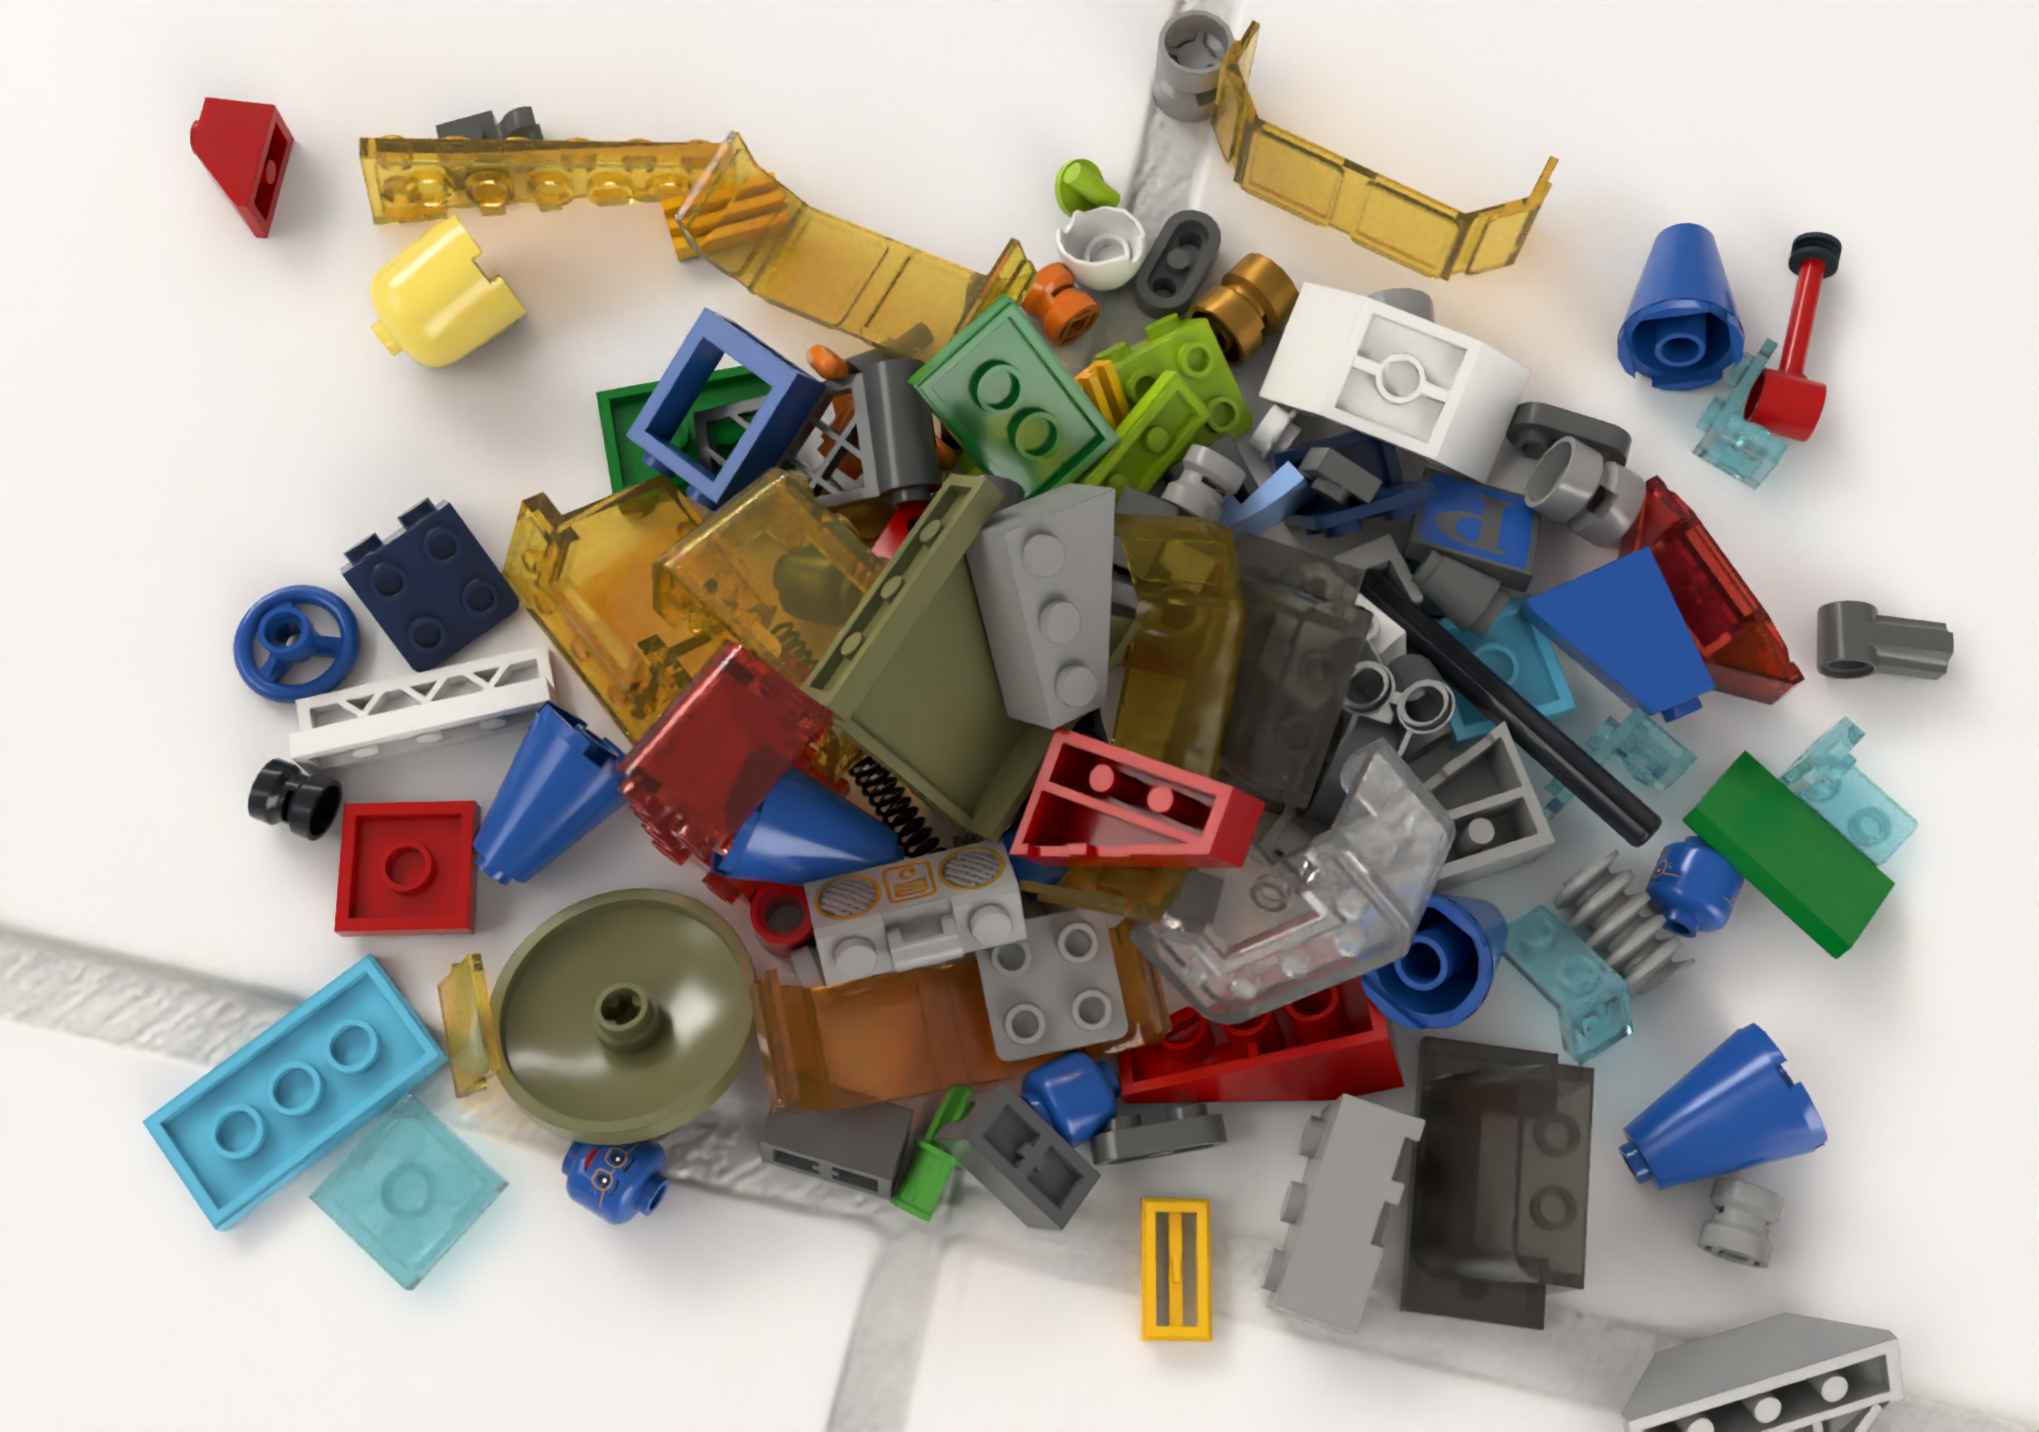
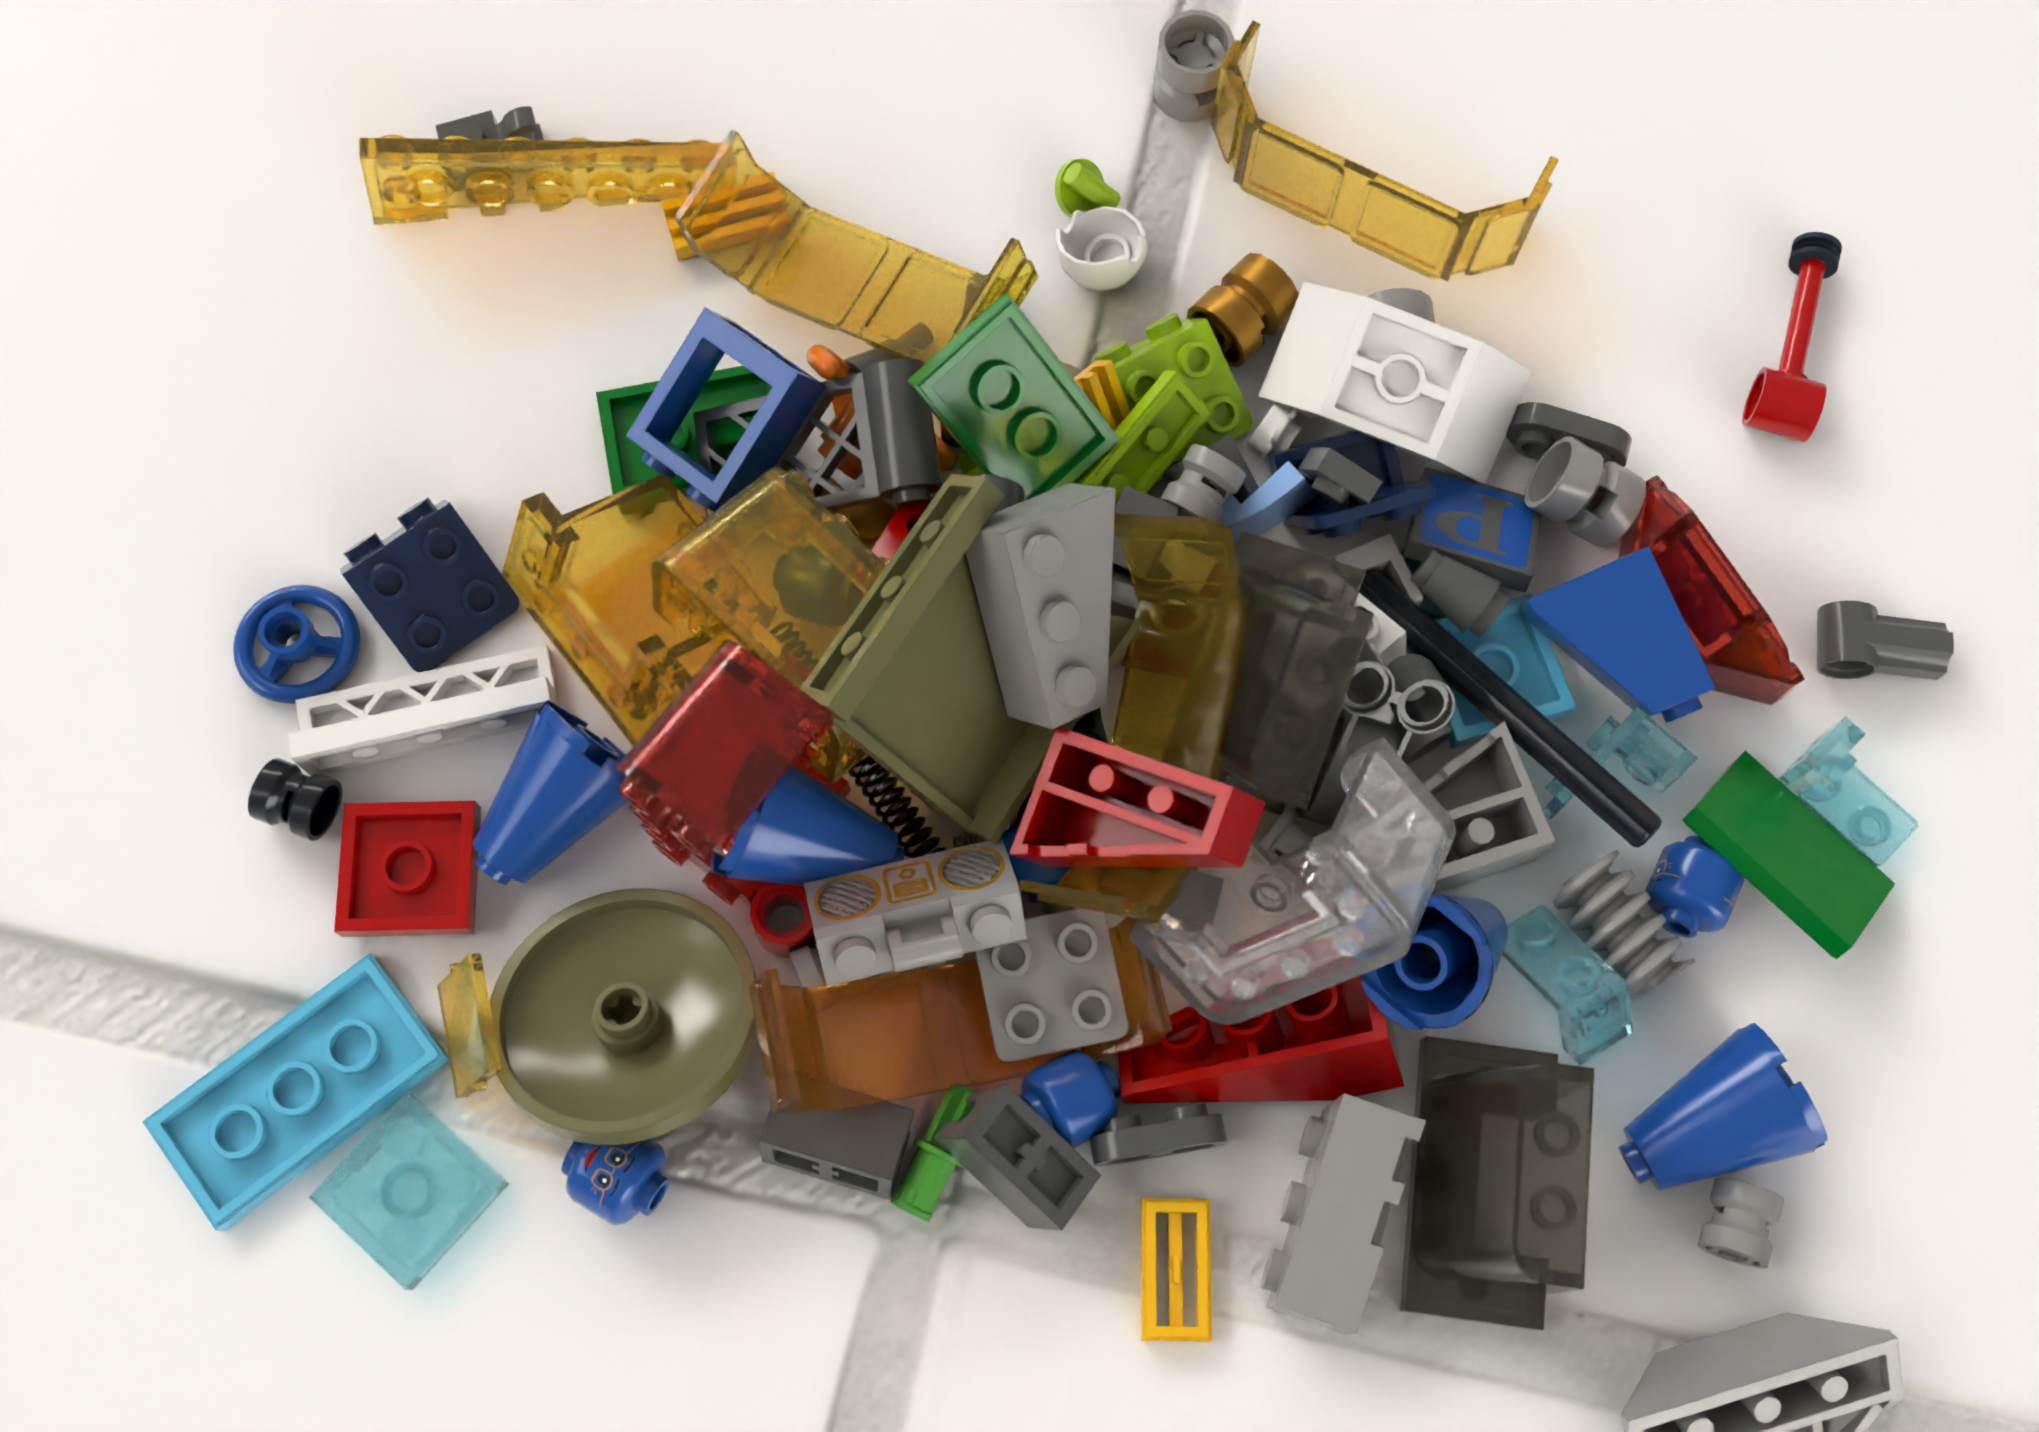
red slope [190,97,294,239] -> none
light yellow cylinder [369,215,527,368] -> none
orange wheel [1017,262,1101,348] -> none
dark grey plate [1134,210,1221,320] -> none
blue cone [1617,223,1745,390] -> none
clear light blue bracket [1692,338,1789,490] -> none

